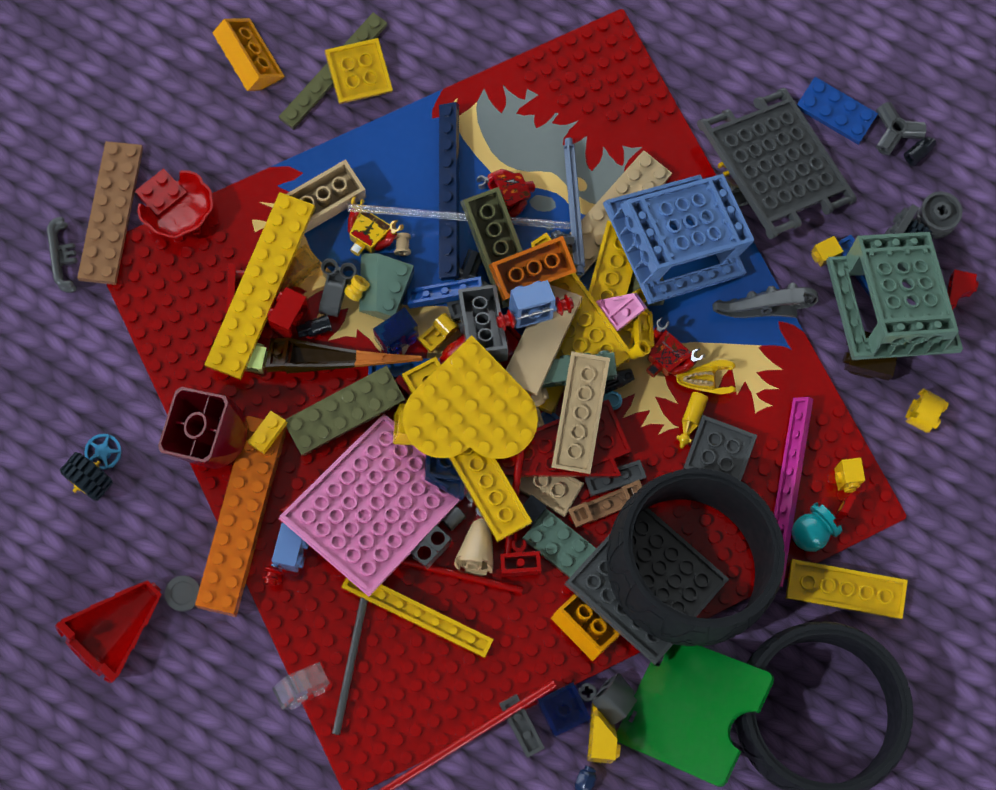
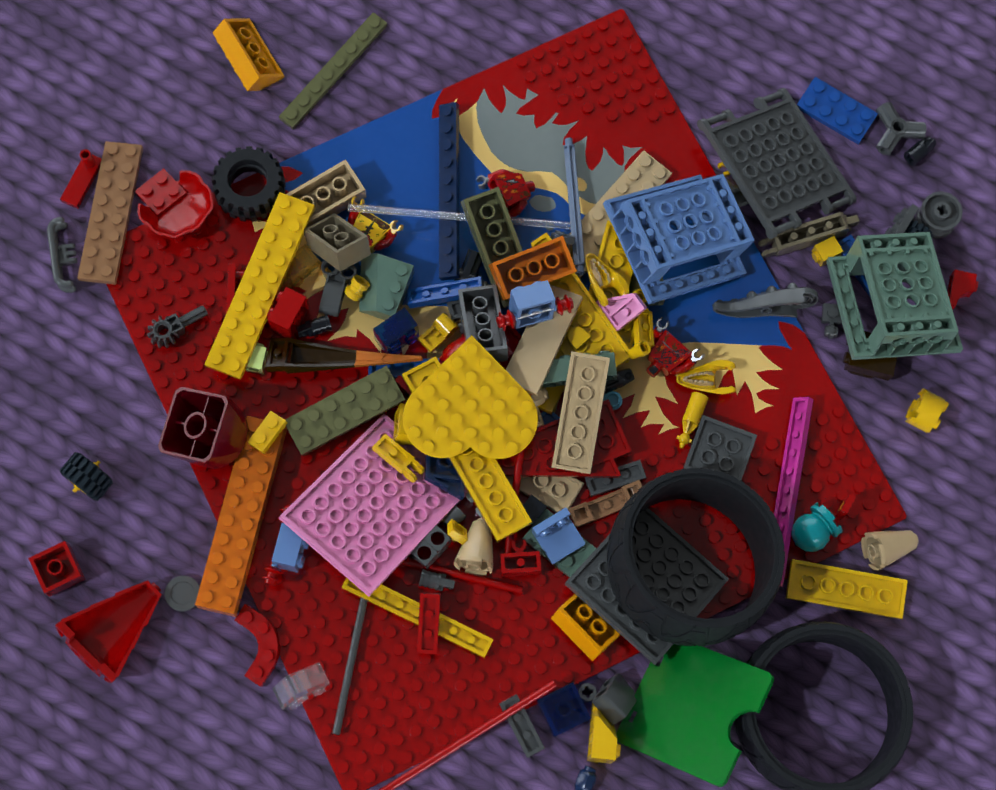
dark azure wheel [84,434,122,470] -> none
yellow plate [325,38,393,104] -> none
tan bush [394,233,411,256] -> none
yellow brick [834,458,865,493] -> none
none -> red brick [28,541,86,597]
none -> red piece [60,149,102,209]
none -> dark grey gear [147,306,208,348]
none -> black tyre [212,146,286,222]
none -> red plate [234,604,280,687]
none -> dark tan brick [304,213,371,272]
none -> yellow hinge [372,434,425,483]
none -> red piece [417,592,441,654]
none -> dark grey hinge [419,569,455,591]
none -> yellow plate [447,519,468,545]
none -> medium blue bracket [532,507,585,564]
none -> yellow tile [568,327,591,351]
none -> yellow animal [585,253,629,307]
none -> dark tan hinge [758,212,860,258]
none -> dark grey plate [821,303,842,339]
none -> tan cone [861,530,919,570]

